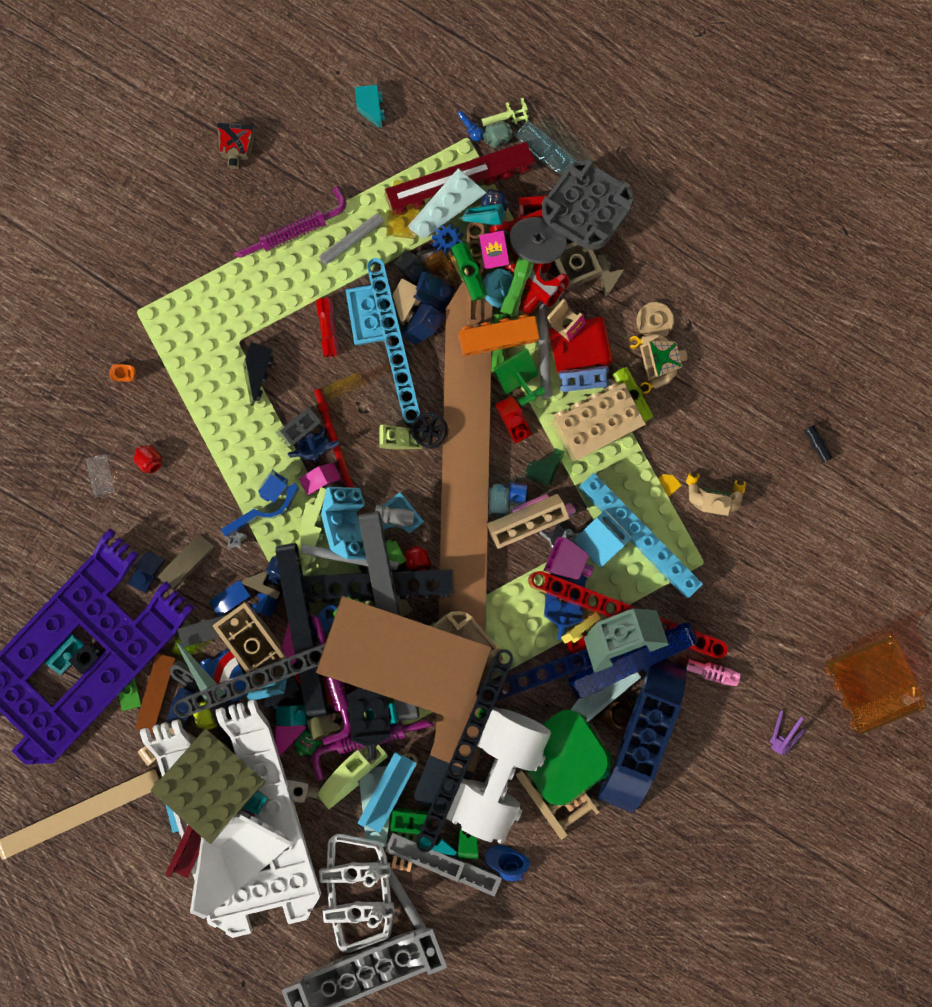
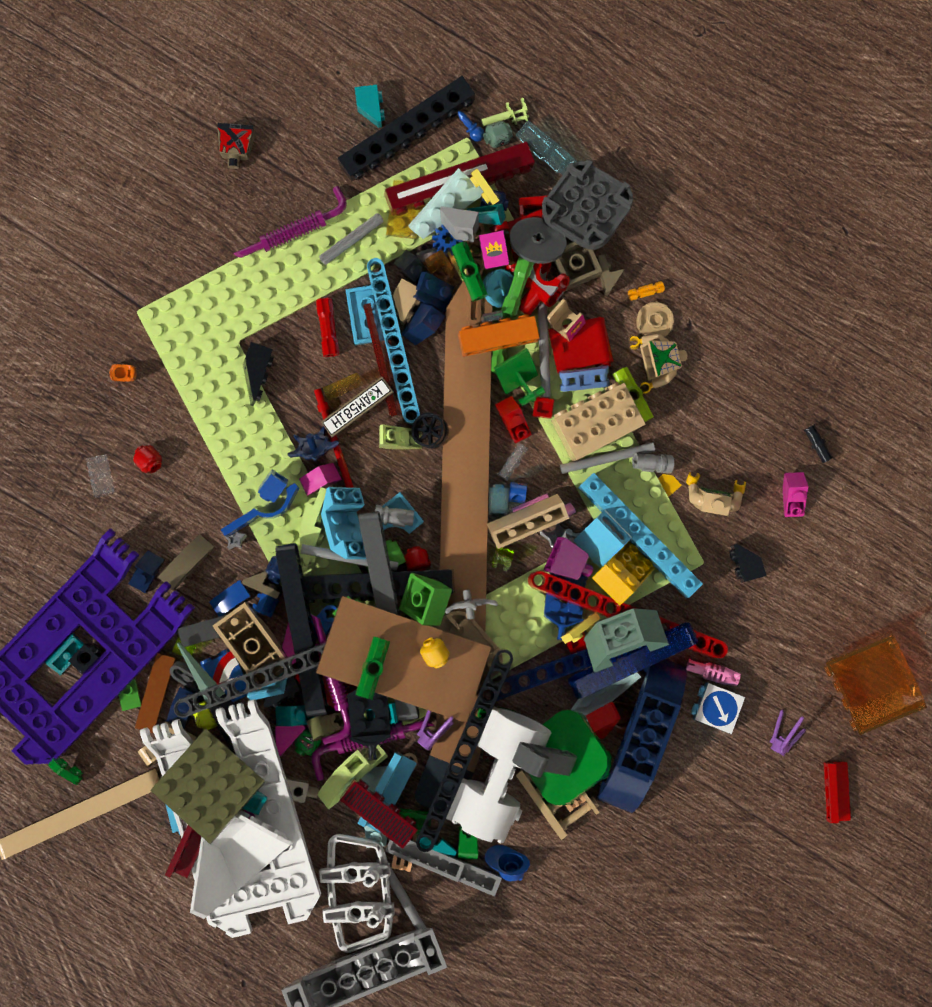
dark grey hinge [275,407,321,446] -> none
clear green arch [526,448,565,486] -> none
none -> green plate [48,757,83,785]
none -> tile [321,377,394,437]
none -> black brick [338,76,475,182]
none -> dark red brick [340,778,418,849]
none -> green piece [355,636,390,700]
none -> clear red tile [363,303,398,418]
none -> bright green slope [399,573,452,626]
none -> medium lavender plant [417,710,454,750]
none -> yellow head [420,637,450,668]
none -> light grey slope [440,206,479,242]
none -> light grey piece [445,589,498,620]
none -> light yellow plate [470,168,499,205]
none -> clear light blue tile [481,310,503,323]
none -> clear neon green tile [492,547,515,571]
none -> clear pin [498,442,528,481]
none -> dark grey beam [512,742,577,777]
none -> red plate [532,397,554,419]
none -> light grey piece [560,442,655,474]
none -> red slope [585,702,621,739]
none -> yellow slope [592,541,656,605]
none -> light orange axle [628,281,665,301]
none -> light grey axle [632,453,674,474]
none -> piece [691,683,745,734]
none -> black slope [729,544,767,583]
none -> dark pink slope [783,472,808,517]
none -> red panel [824,762,851,823]

